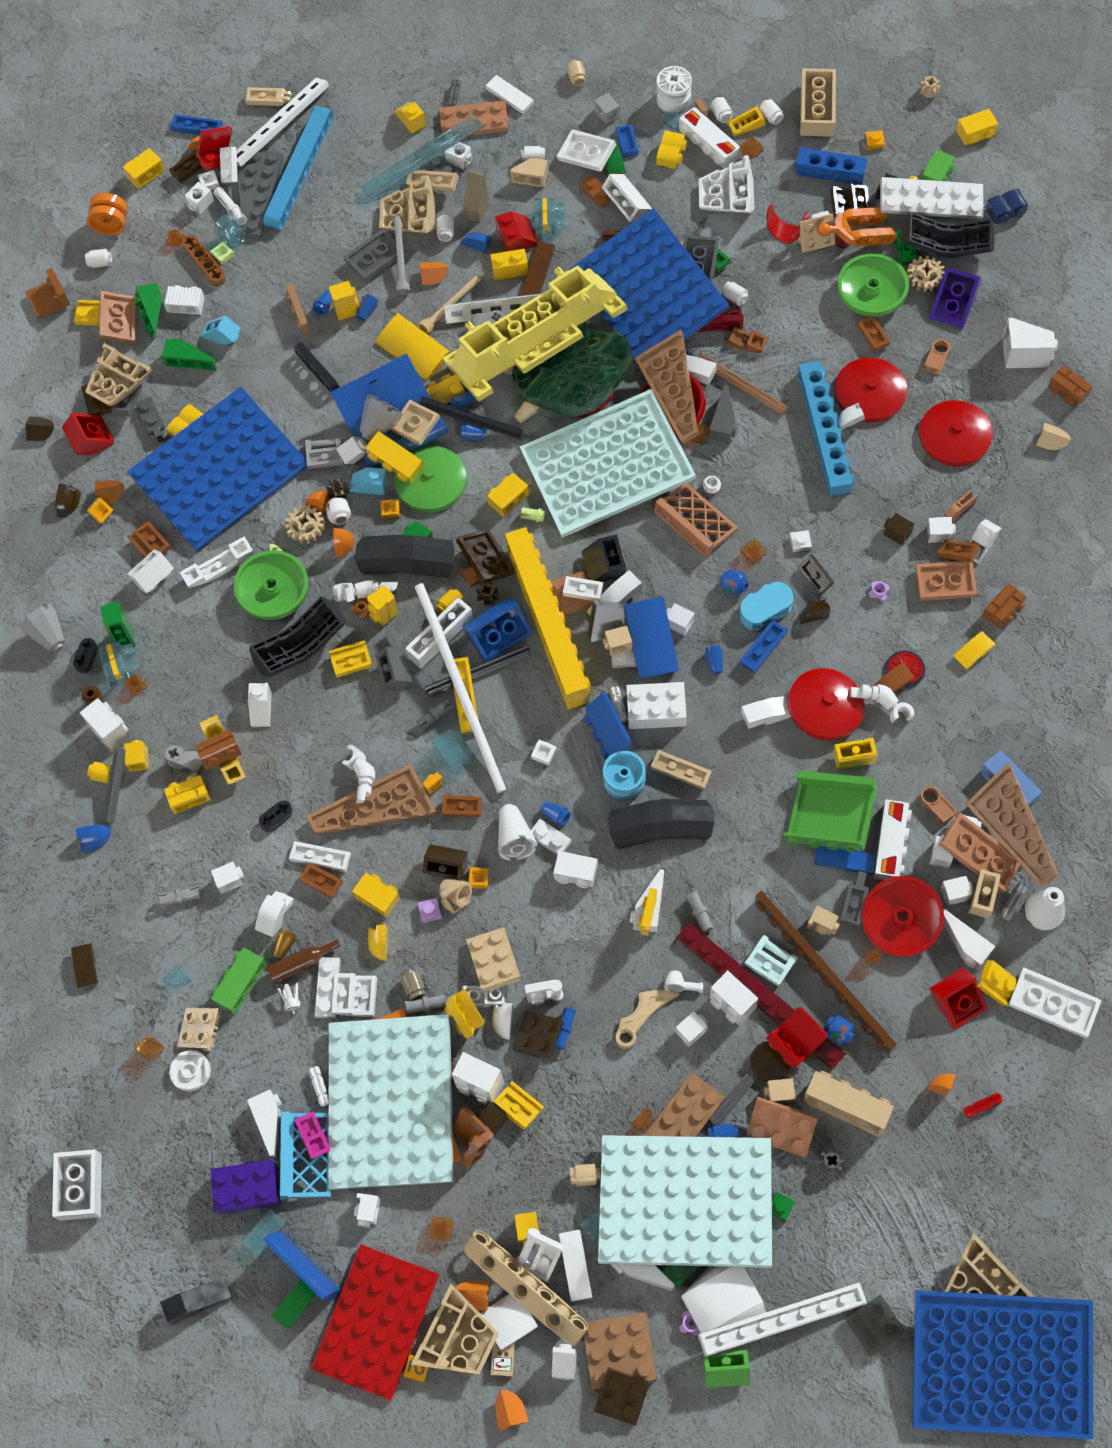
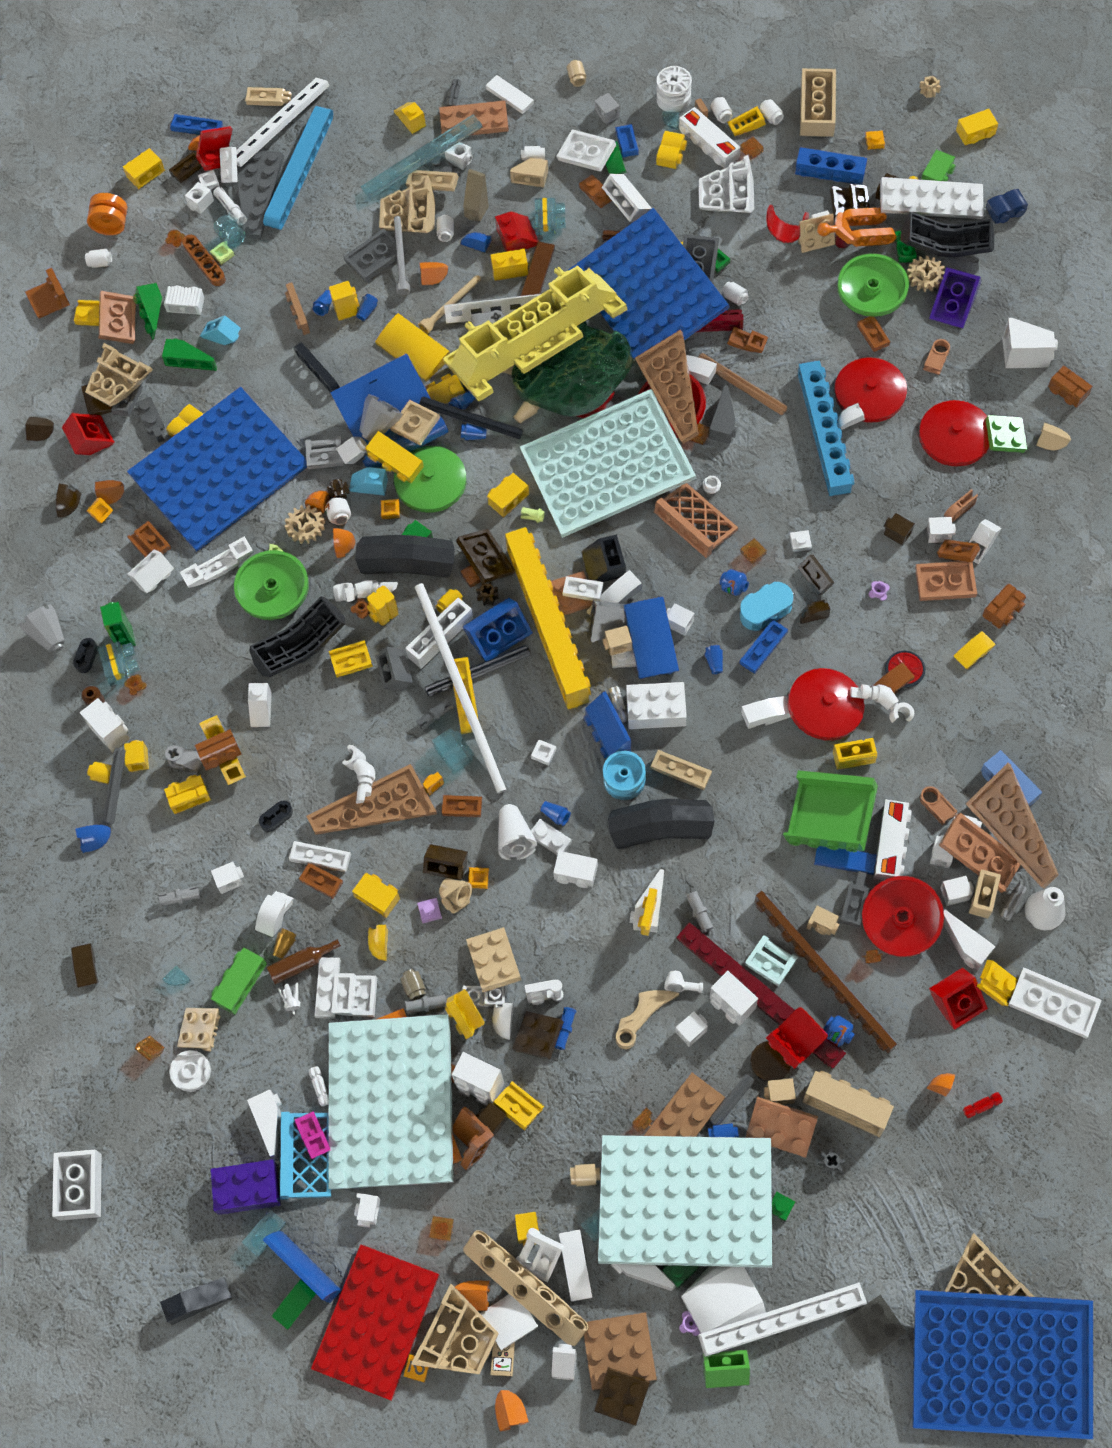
none -> plate [985,415,1027,453]

